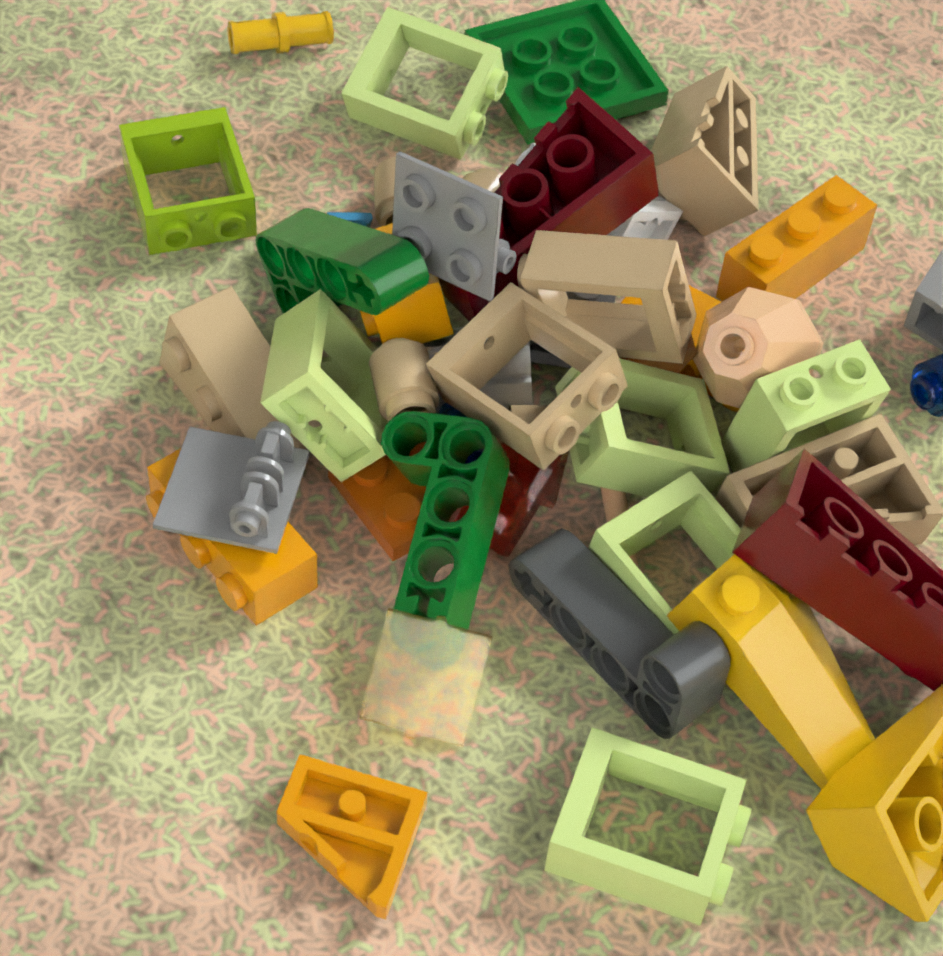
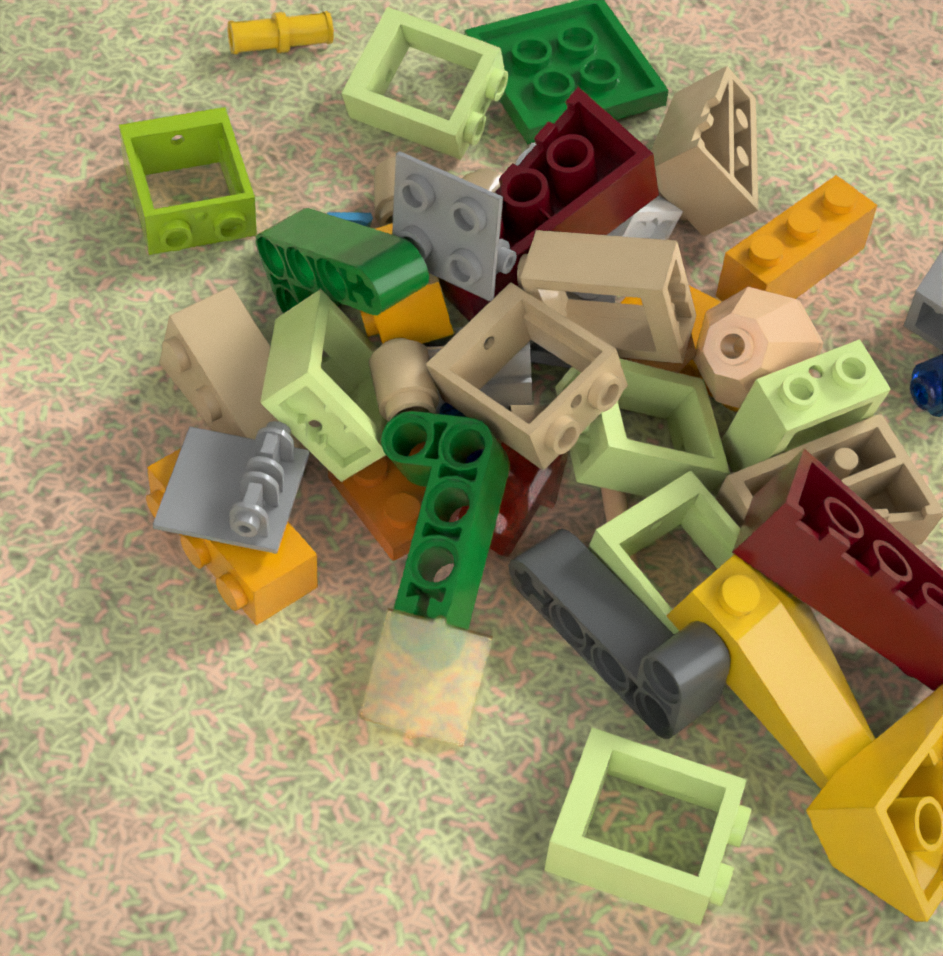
light orange wing [276,754,428,920] -> none

